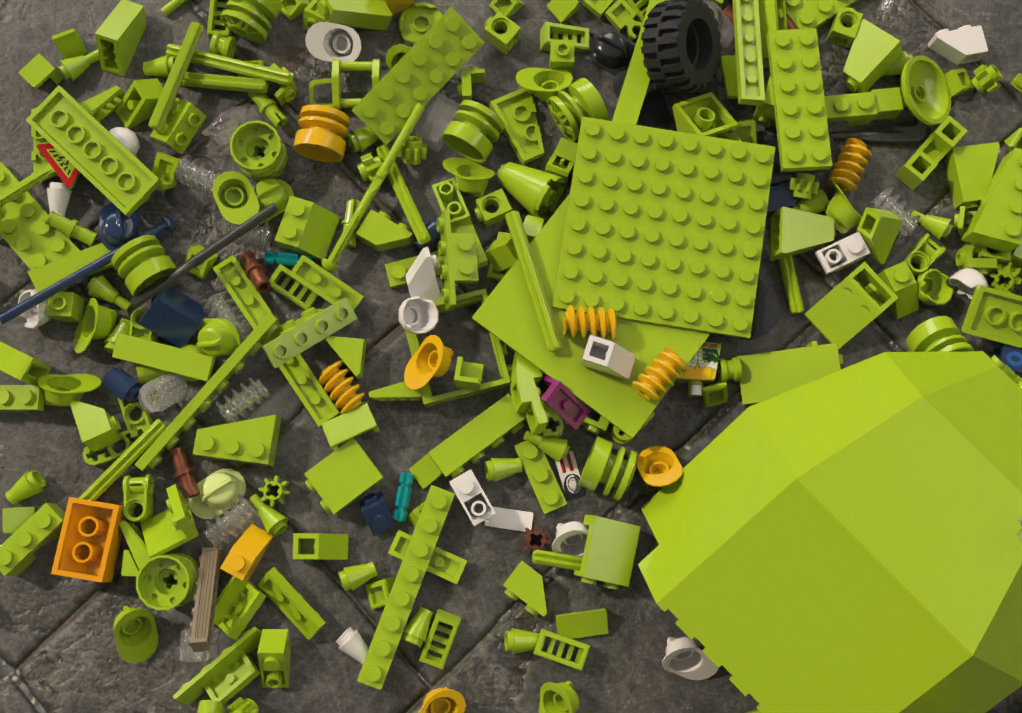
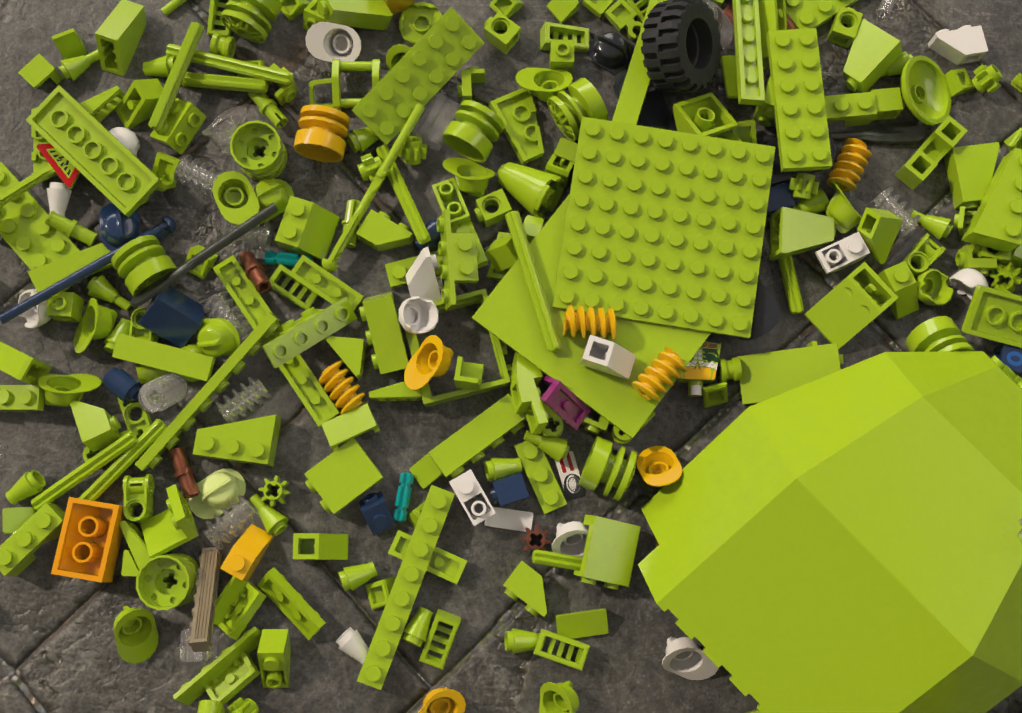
none -> lime axle [31,431,138,511]
none -> lime wedge [359,292,409,374]
none -> dark blue brick [489,472,529,507]

